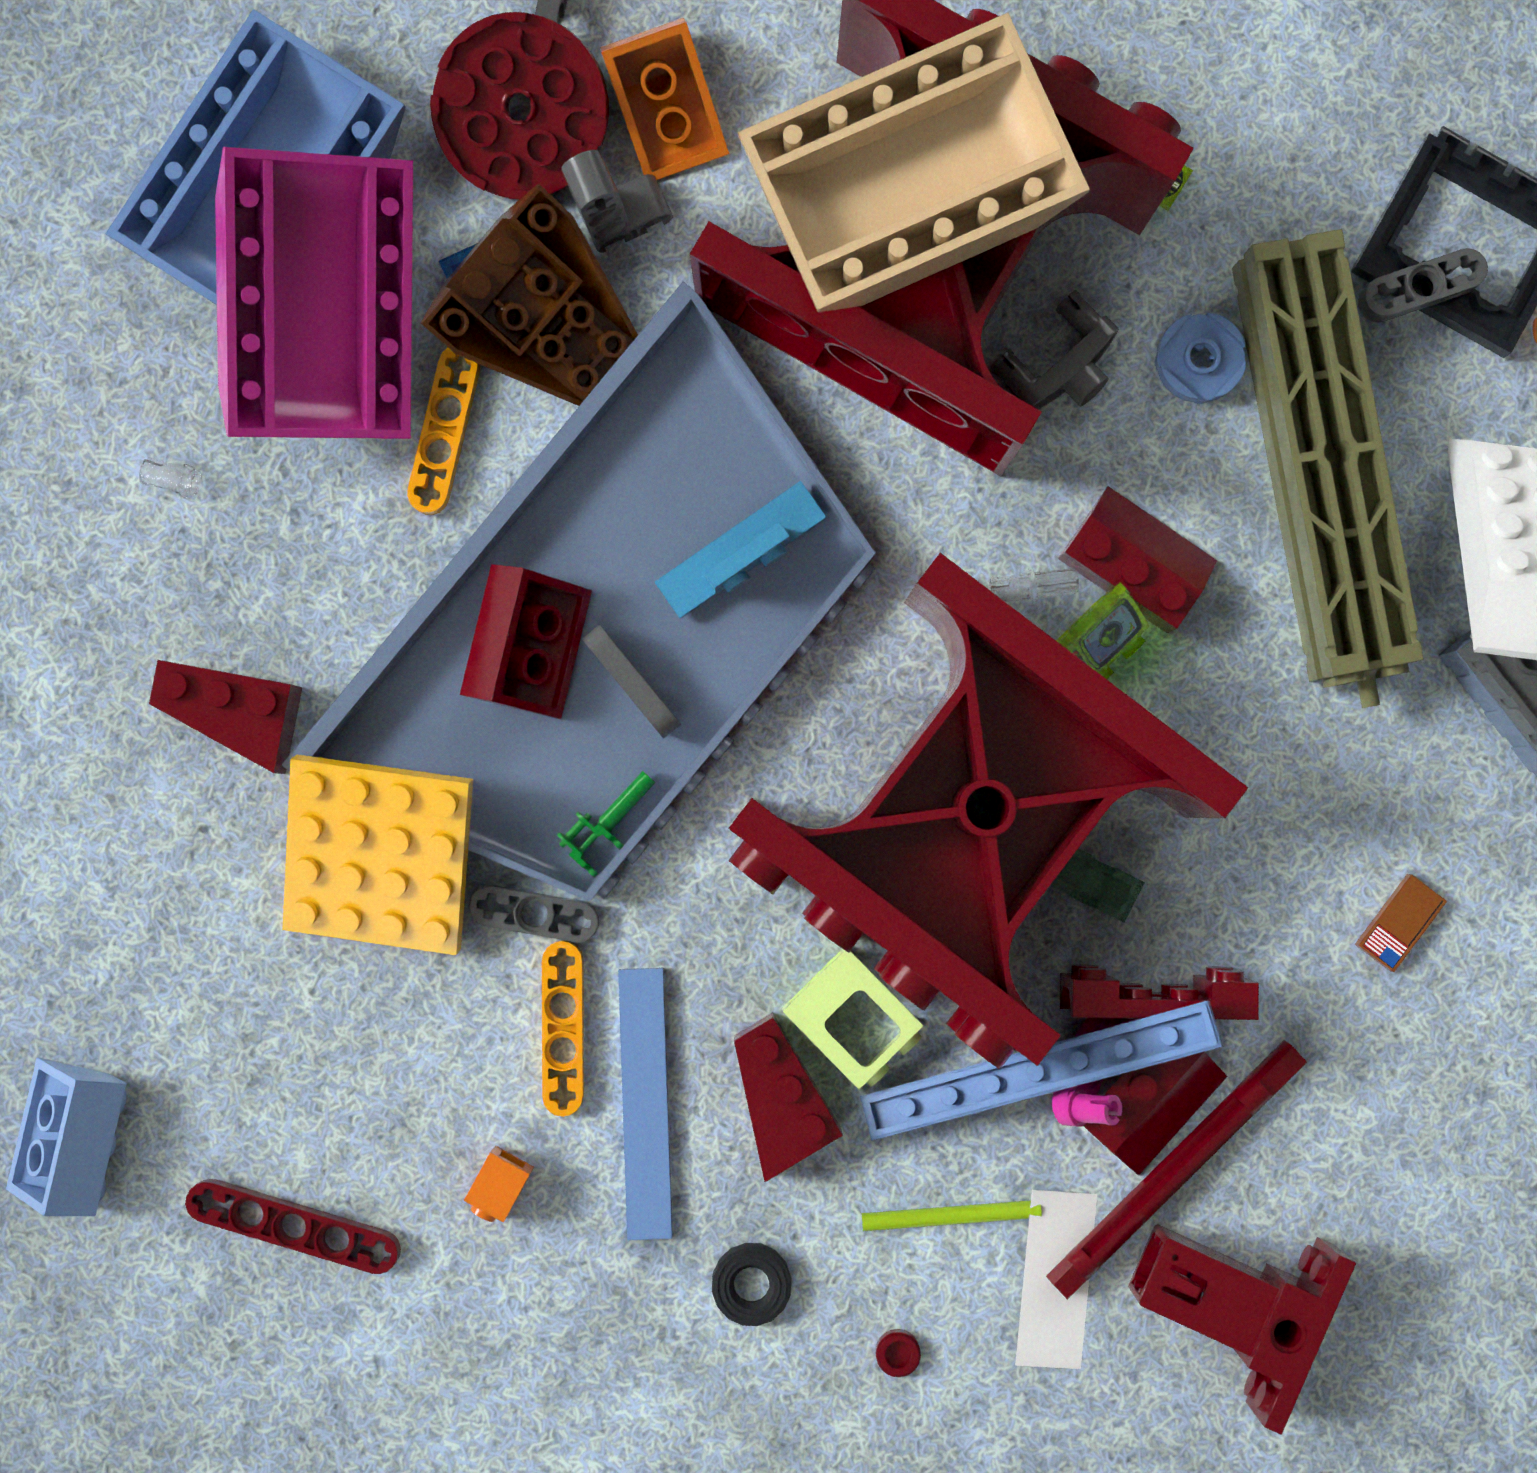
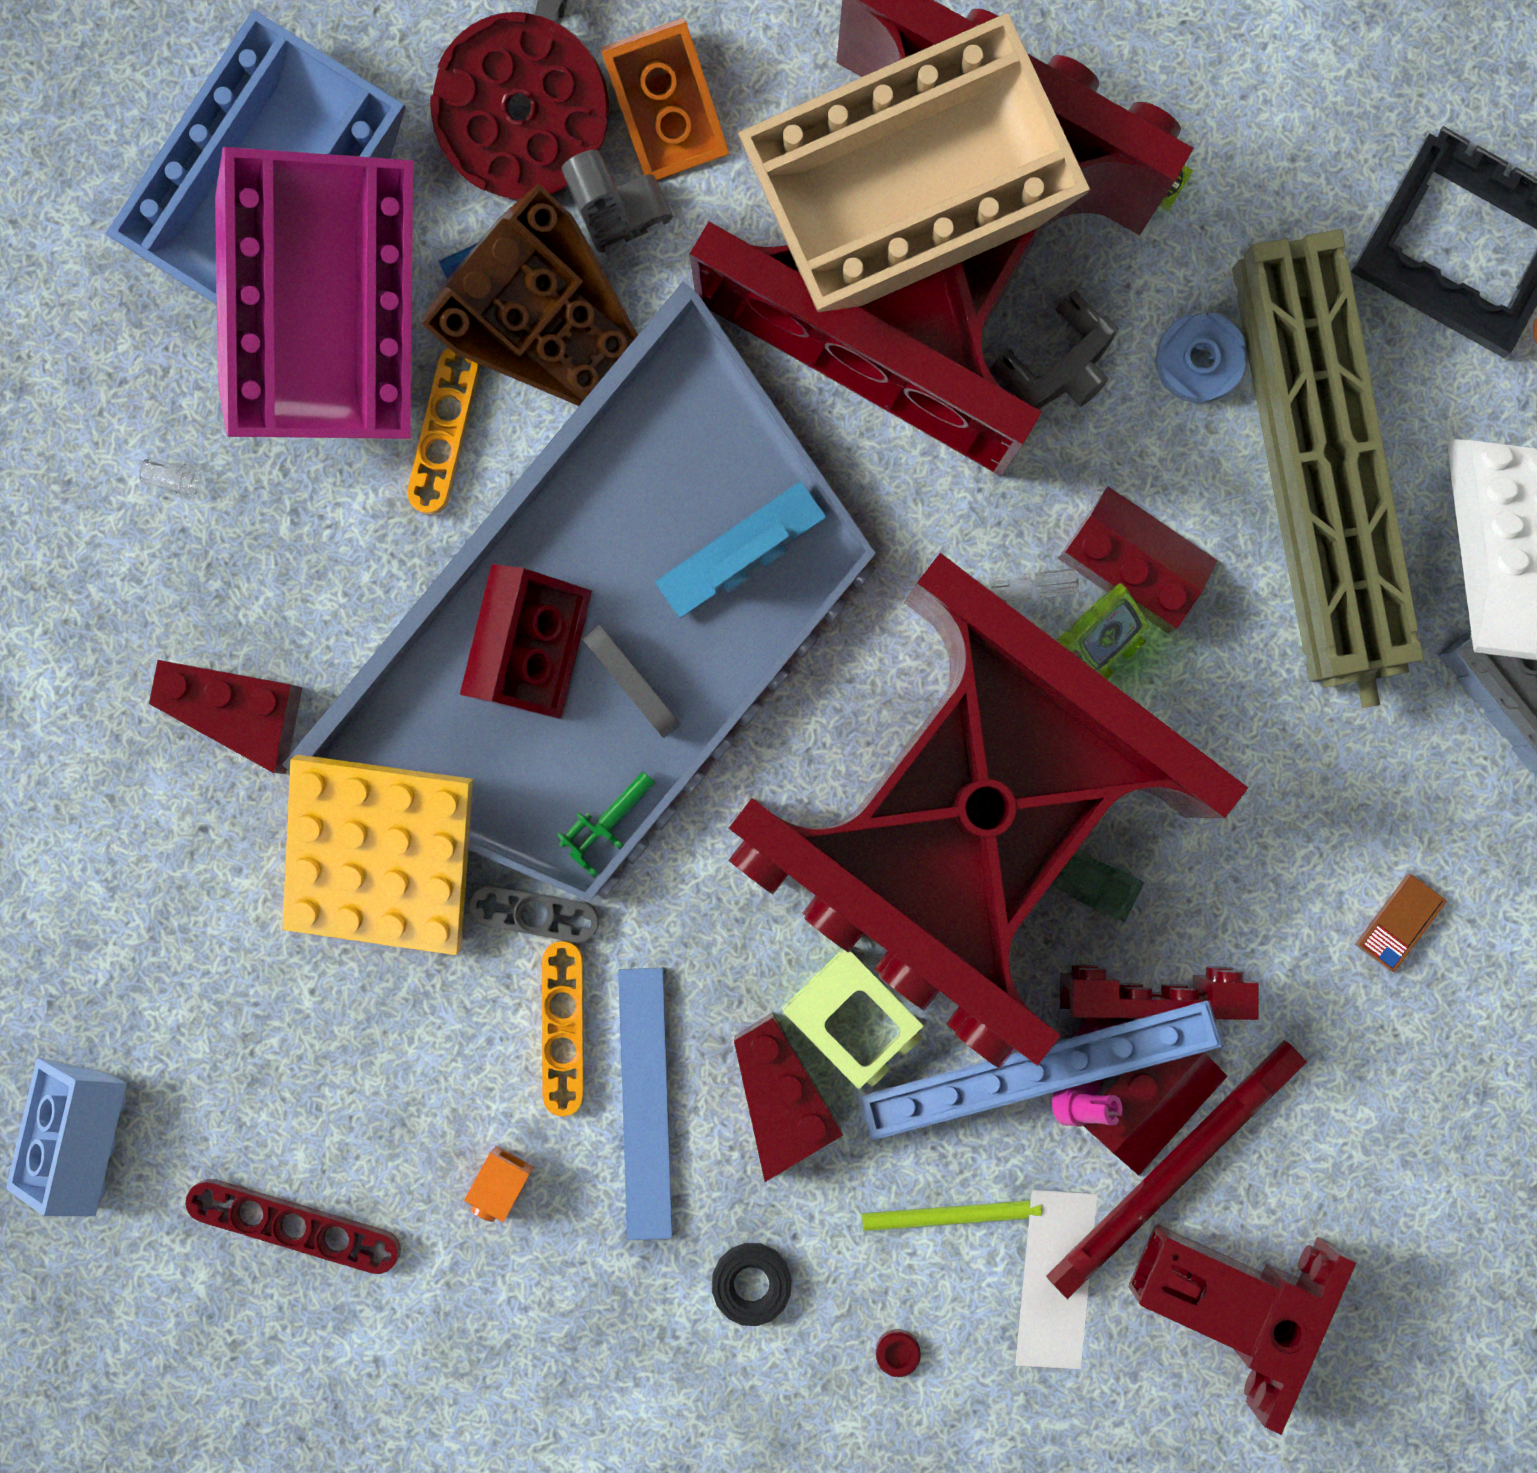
dark grey beam [1358,248,1488,323] -> none

